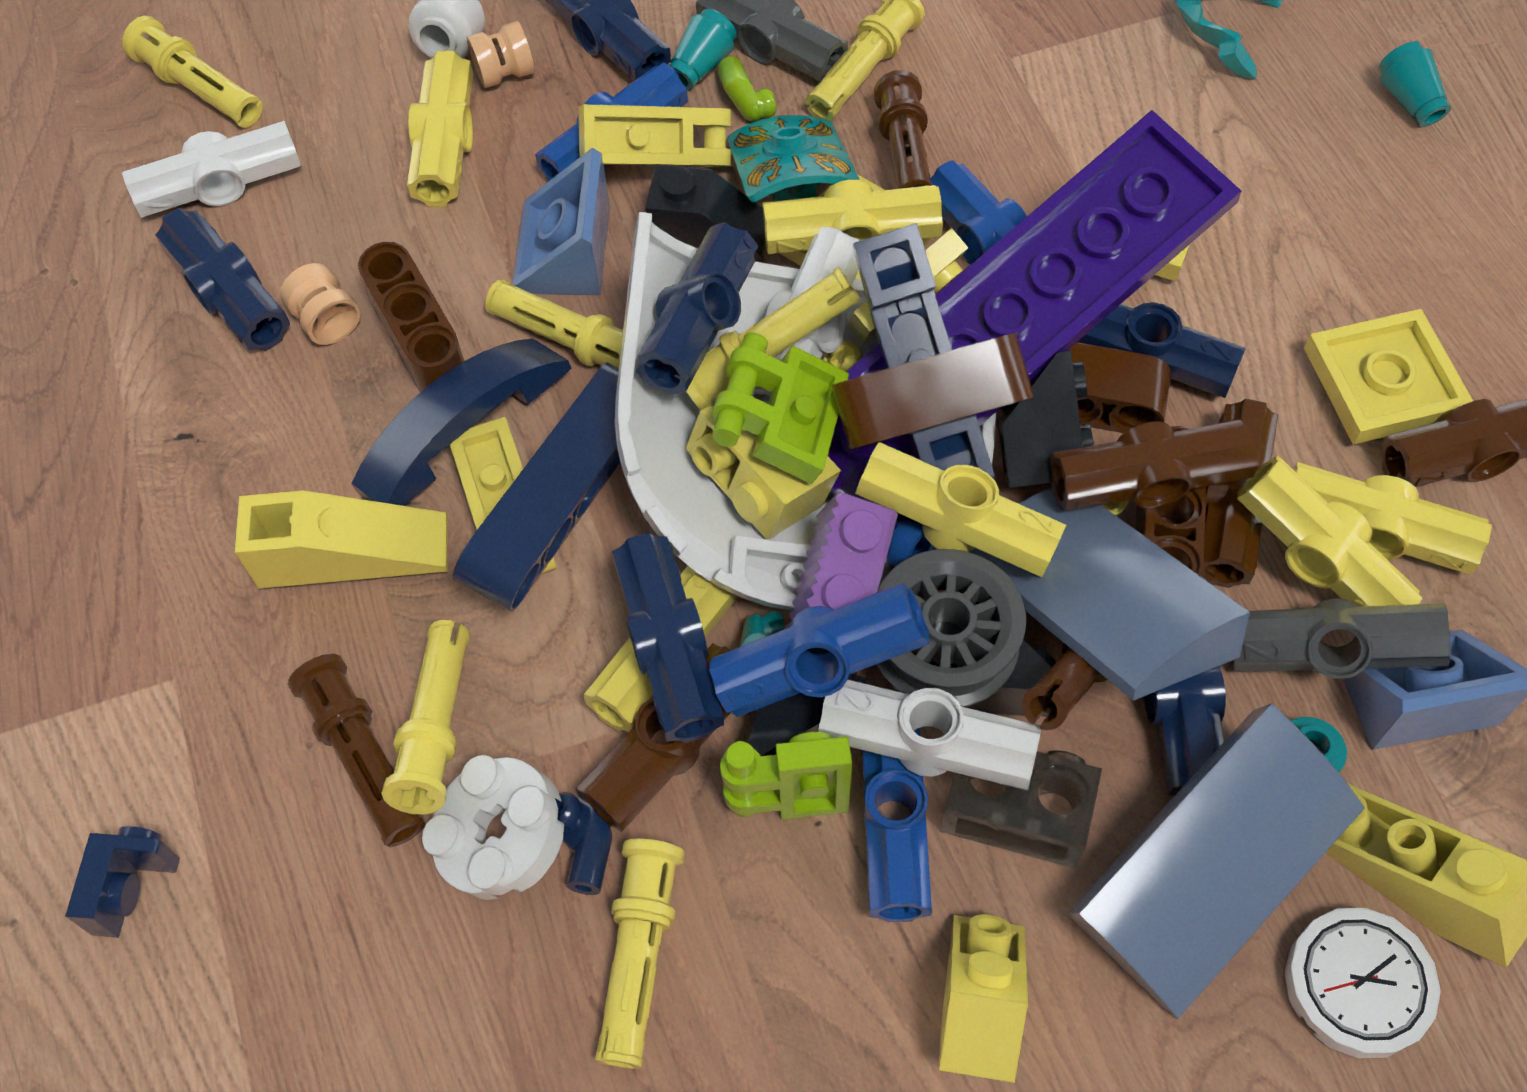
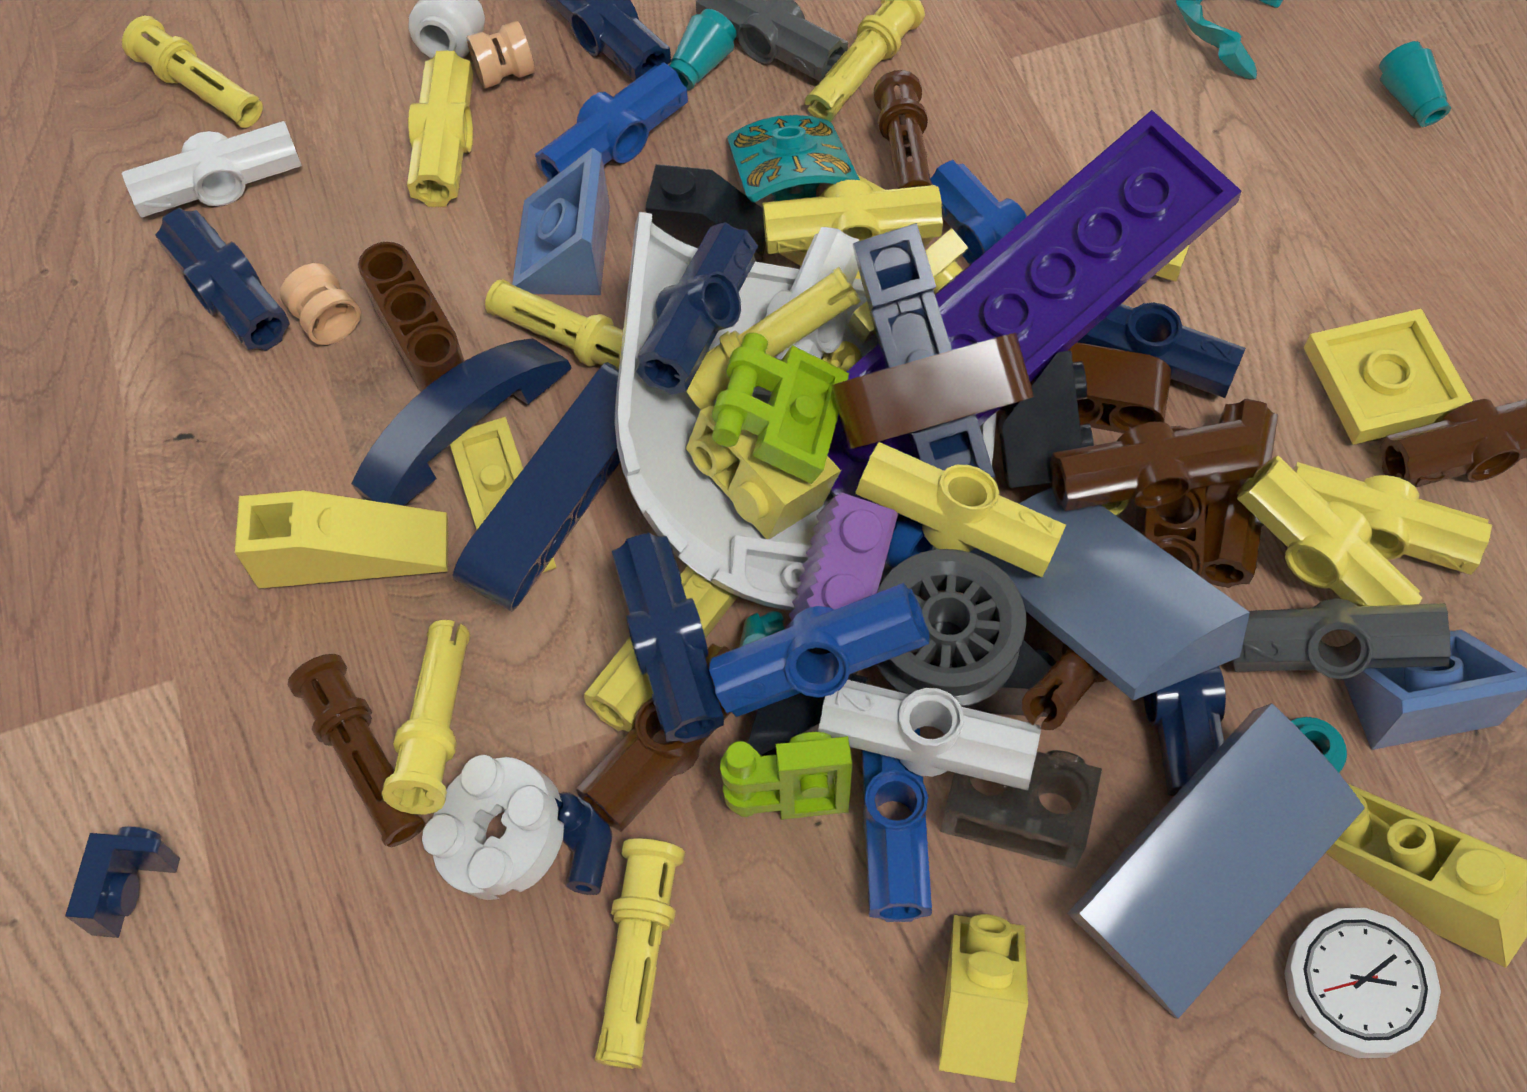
light yellow plate [578,104,731,167] -> none
lime arm [717,56,776,123] -> none

